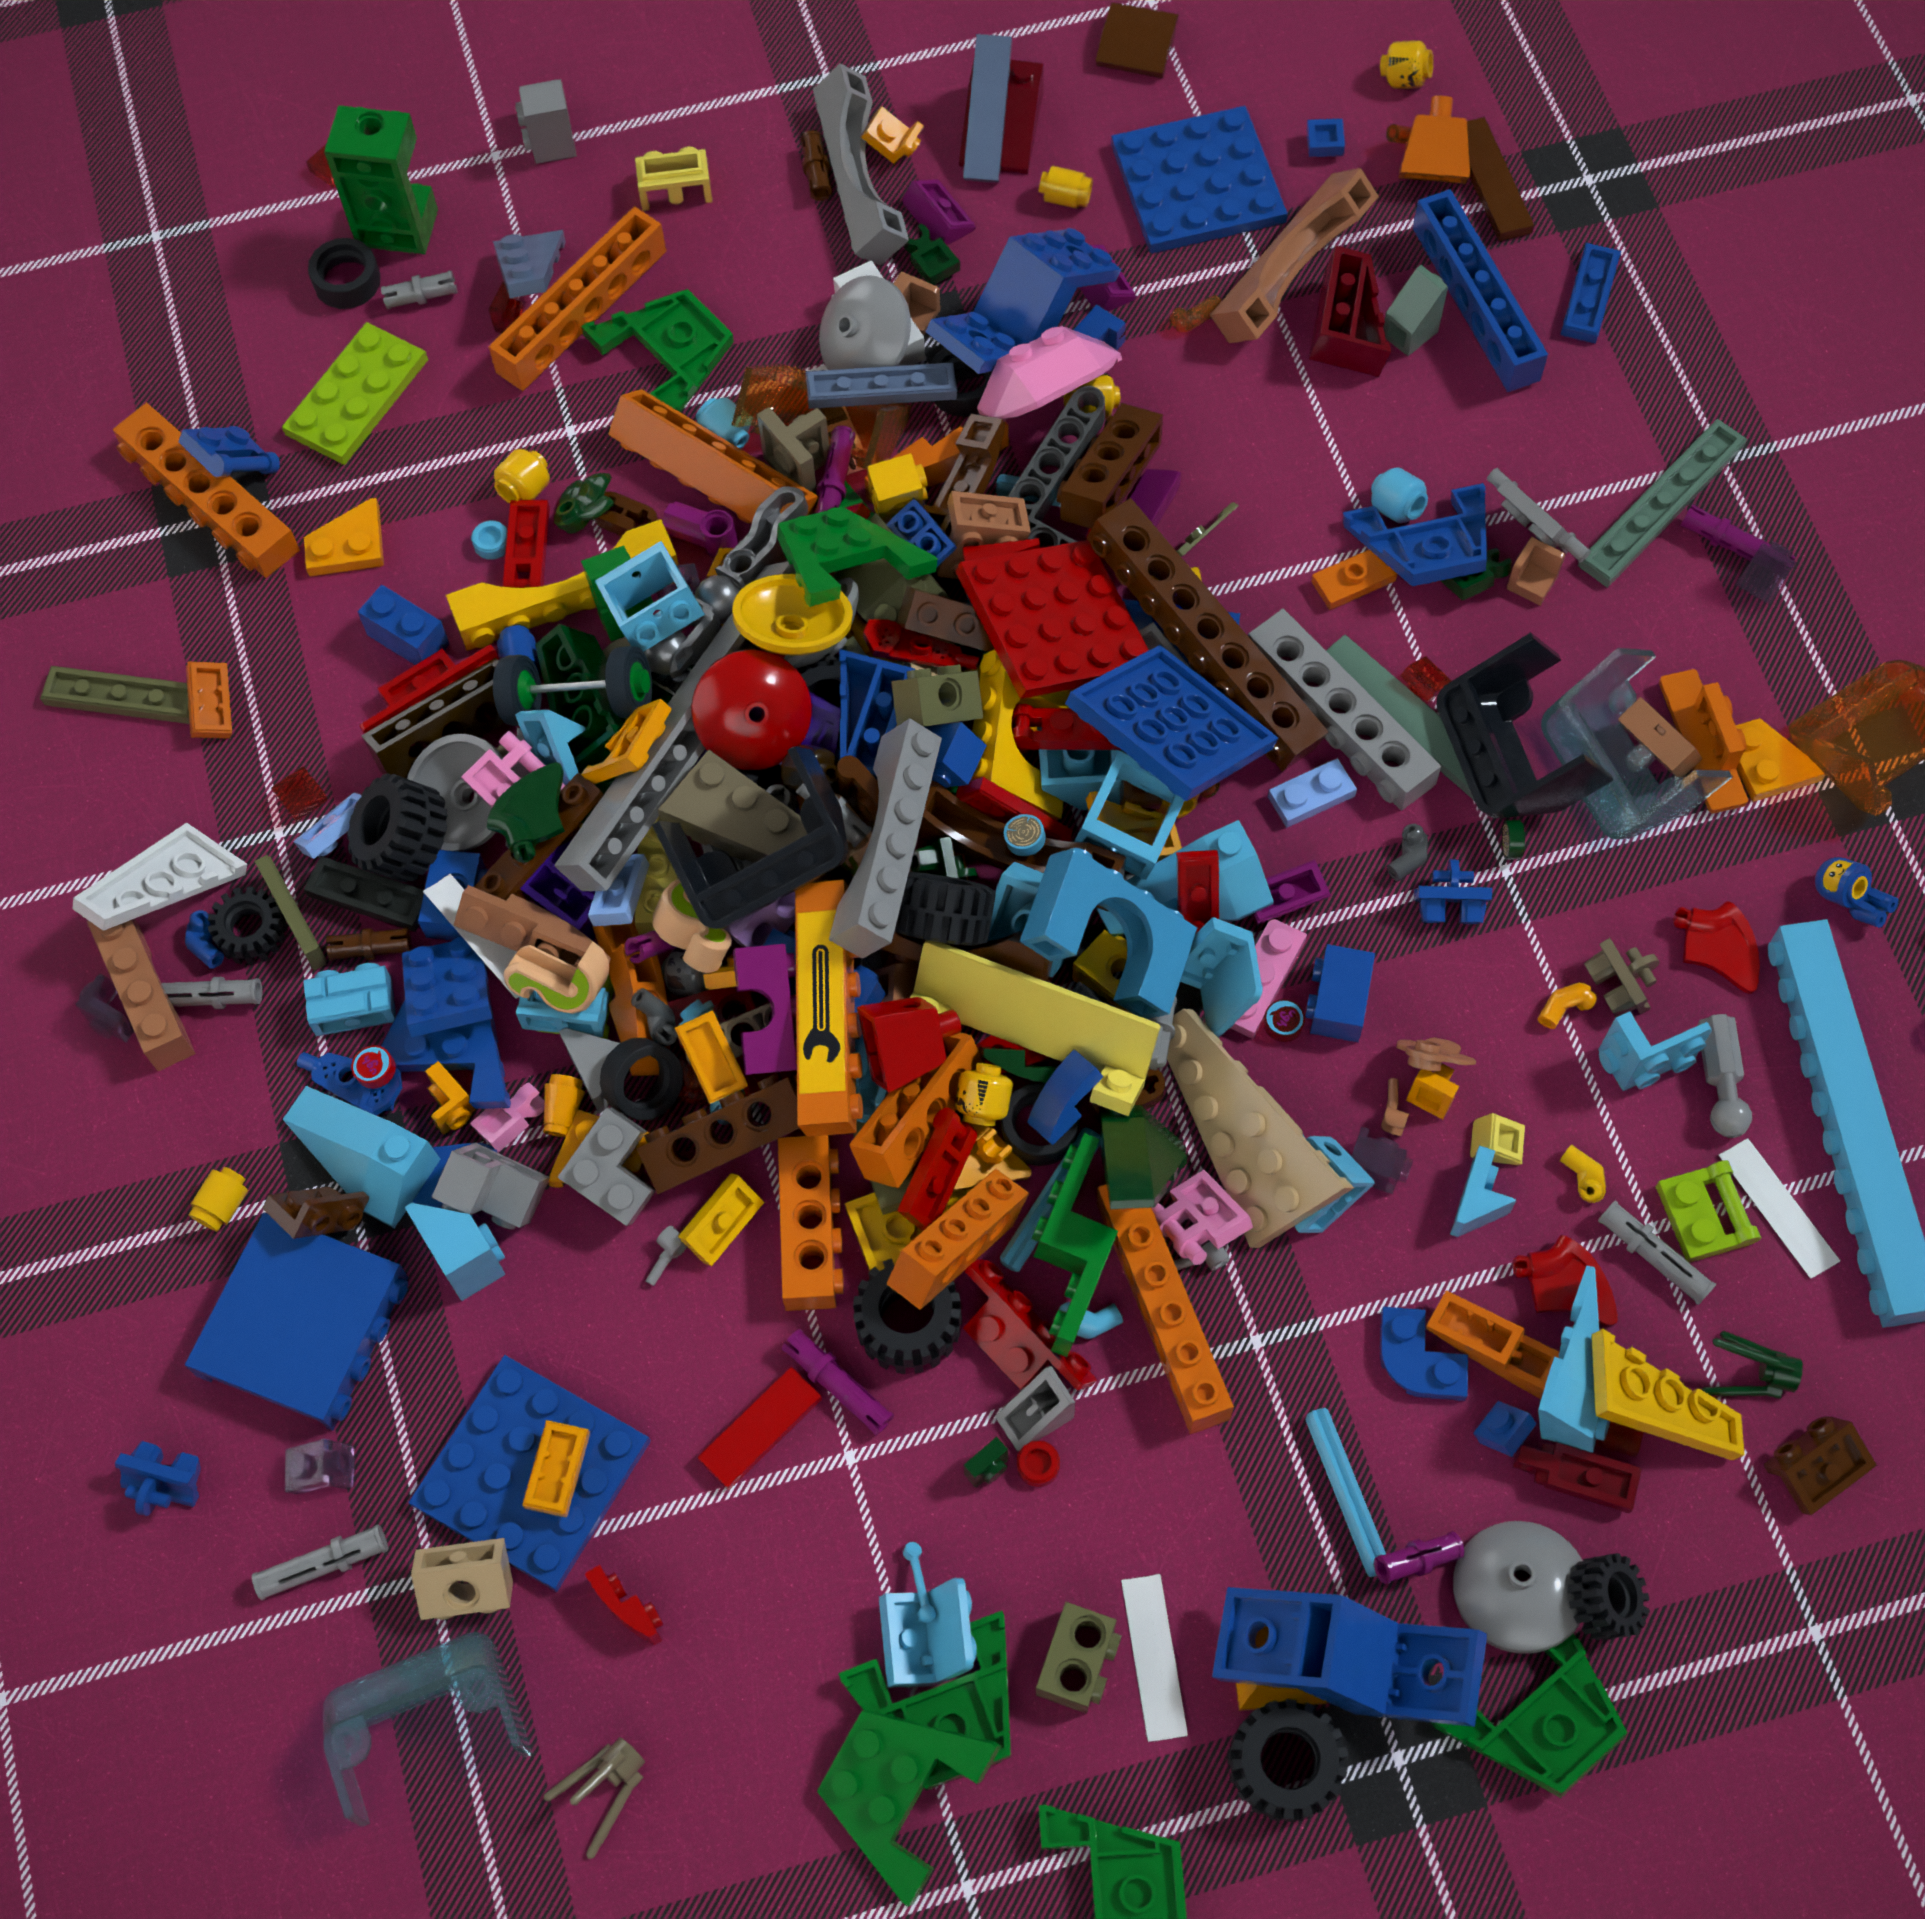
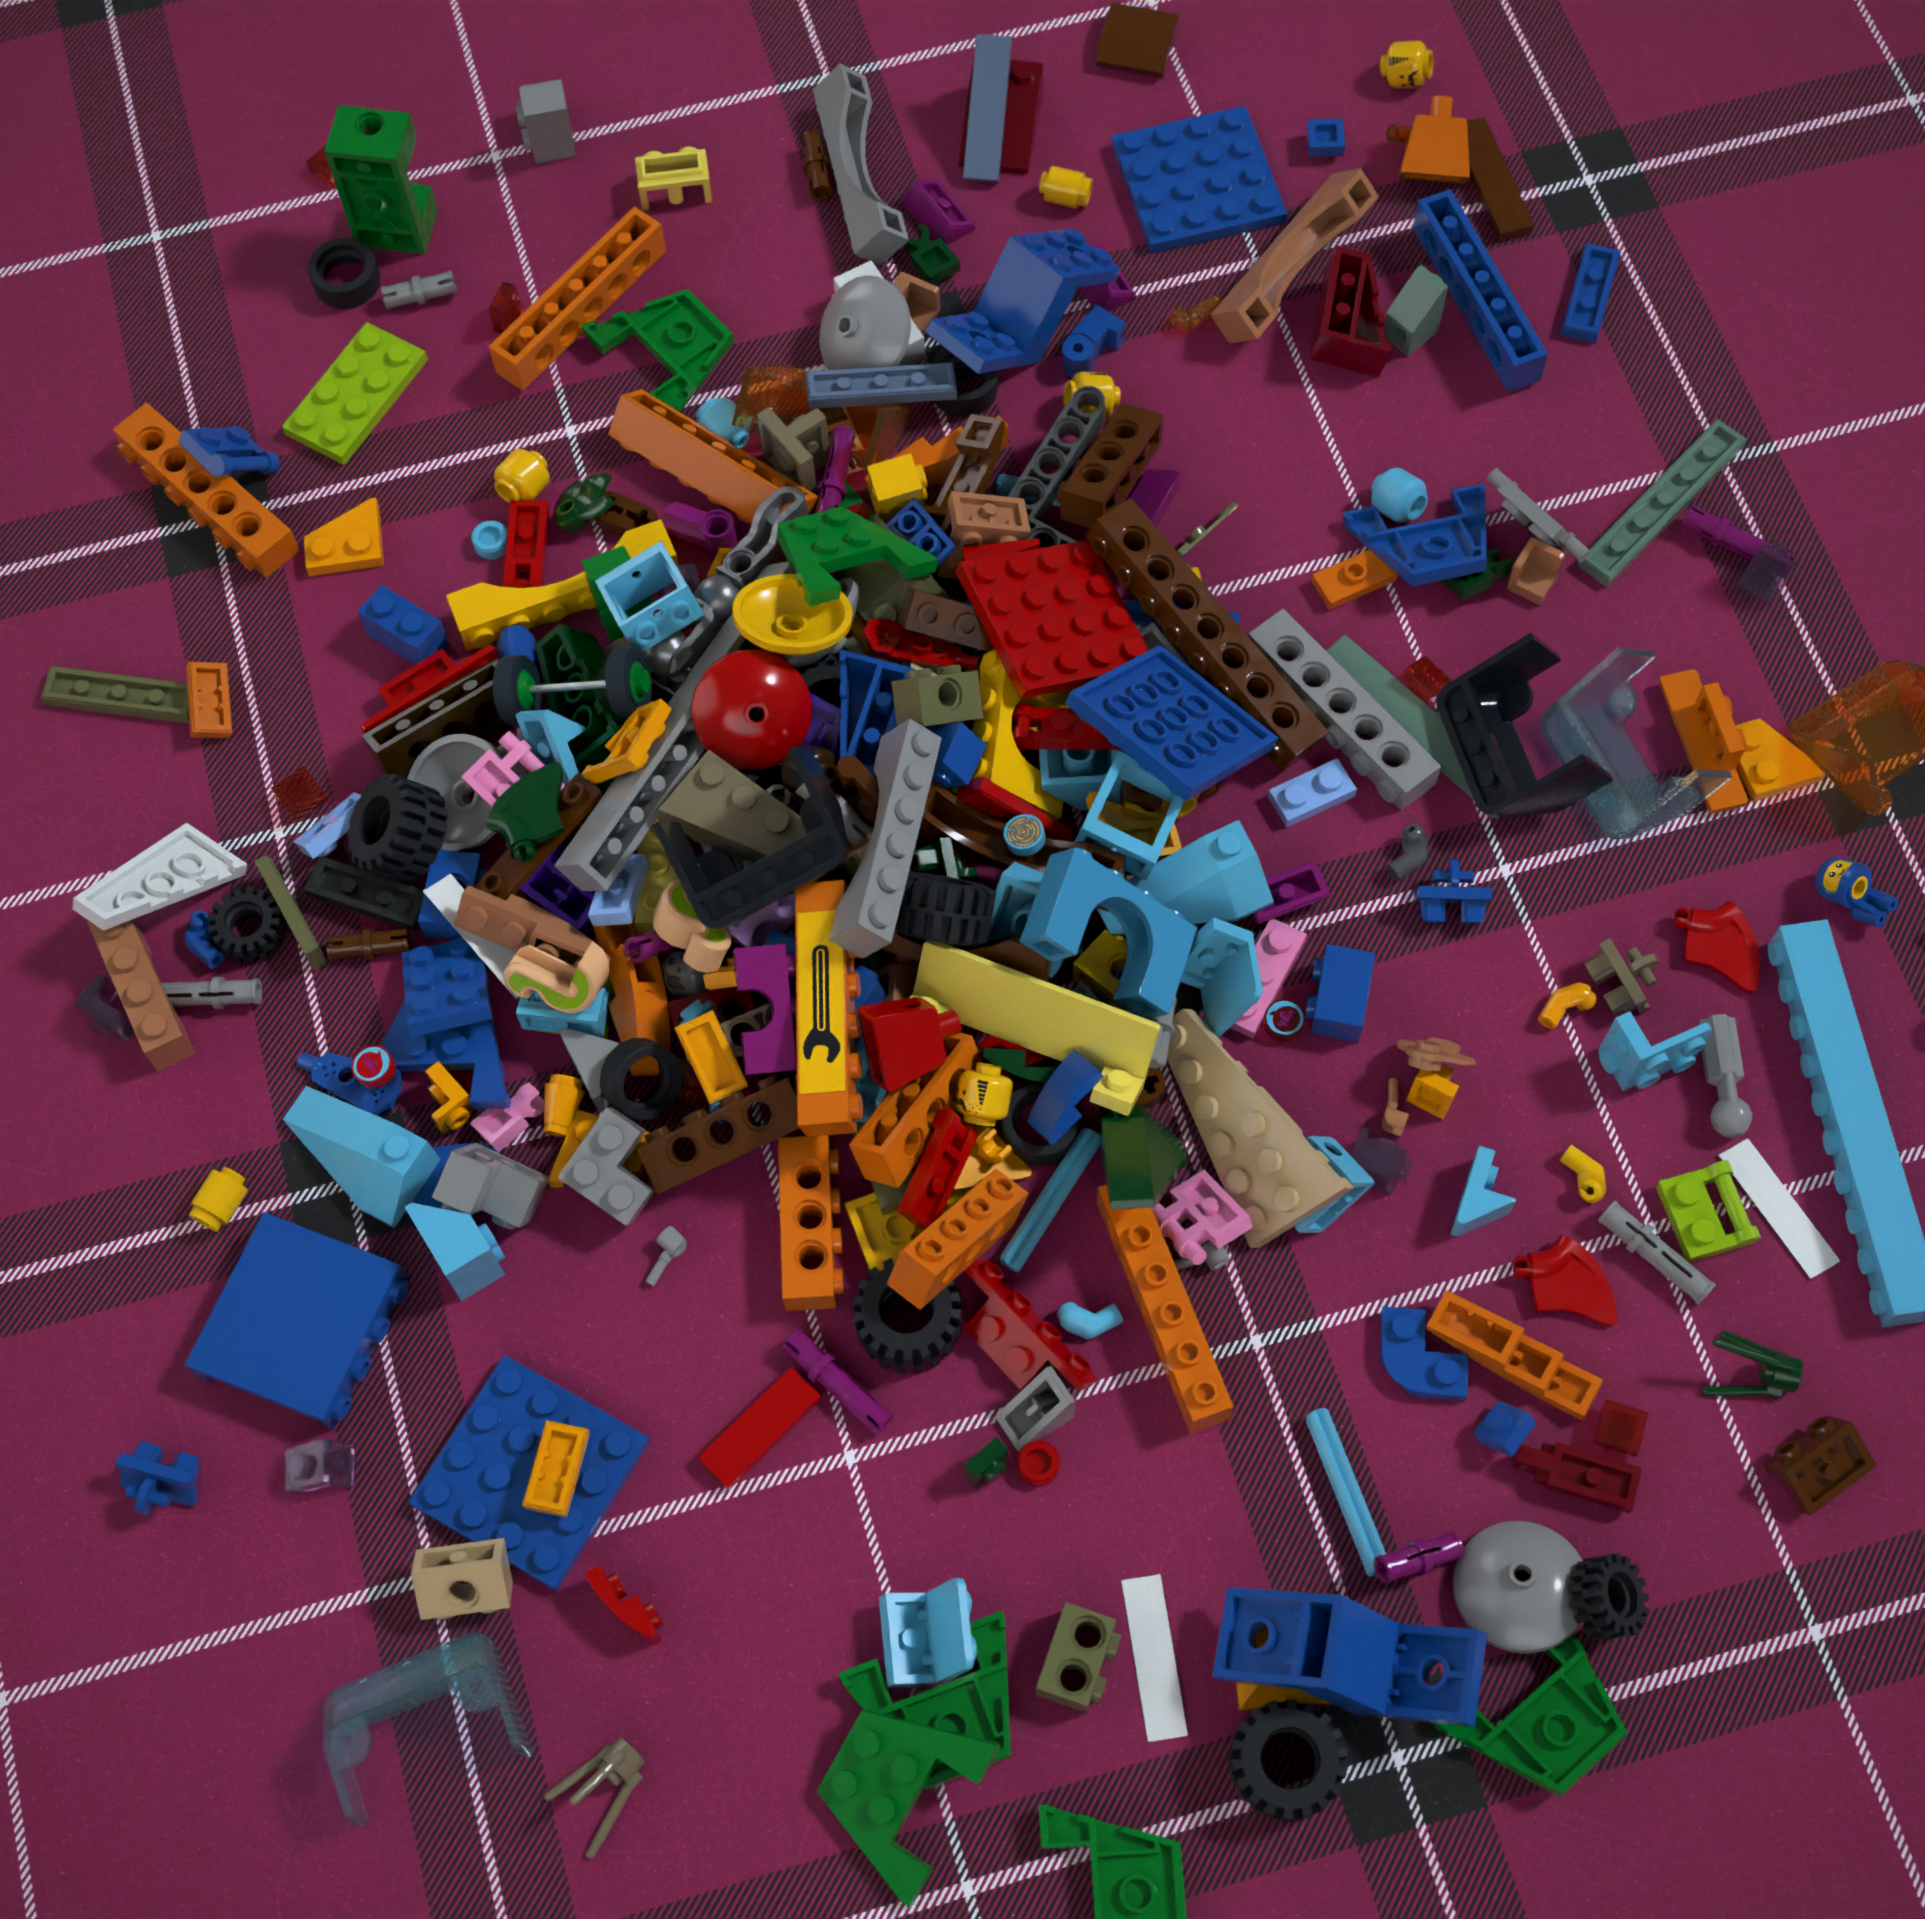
light grey pin [252,1524,388,1601] -> none
reddish brown bracket [262,1187,369,1239] -> none
medium azure brick [303,963,397,1036] -> none
sand blue wing [493,230,566,298] -> none
dark grey arm [631,988,678,1046] -> none
yellow plate [678,1173,764,1266] -> none
light orange bracket [861,106,923,164] -> none
medium azure hinge [903,1542,936,1623] -> none
bright pink wedge [977,326,1122,422] -> none
green bracket [1031,1133,1118,1357] -> none
red tile [1176,850,1219,933] -> none
light yellow slope [1470,1113,1525,1165] -> none
dark green tile [1502,820,1525,860] -> none
medium azure wedge [1538,1266,1610,1453] -> none
yellow wing [1591,1329,1745,1461] -> none
nougat piece [1618,697,1702,781] -> none

